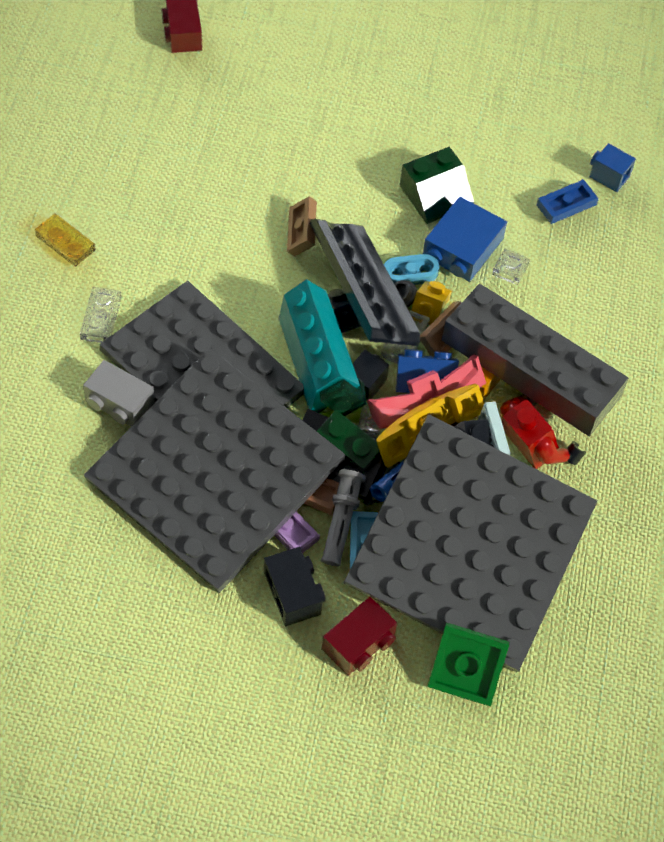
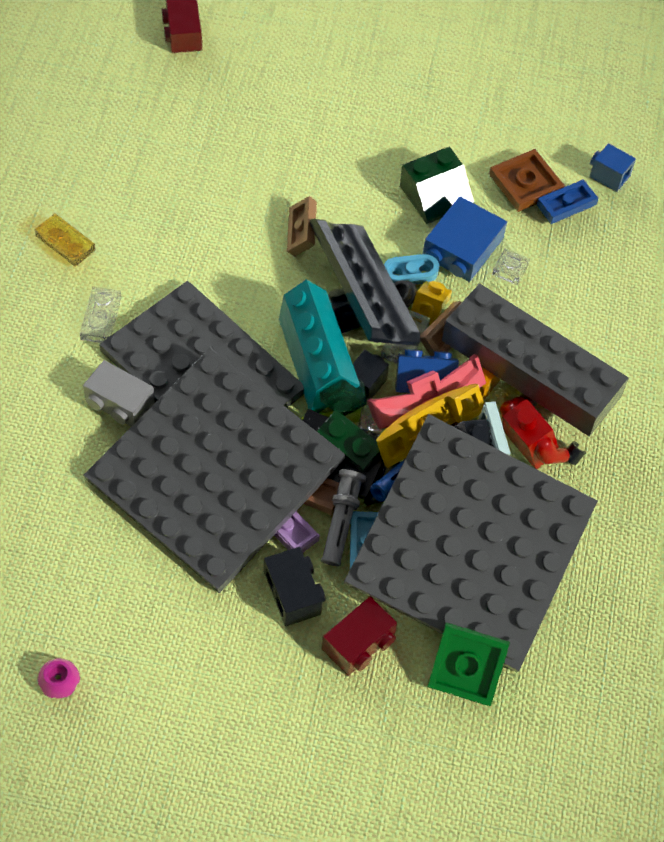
none -> dark pink plate [38,658,80,699]
none -> dark orange plate [489,149,565,212]

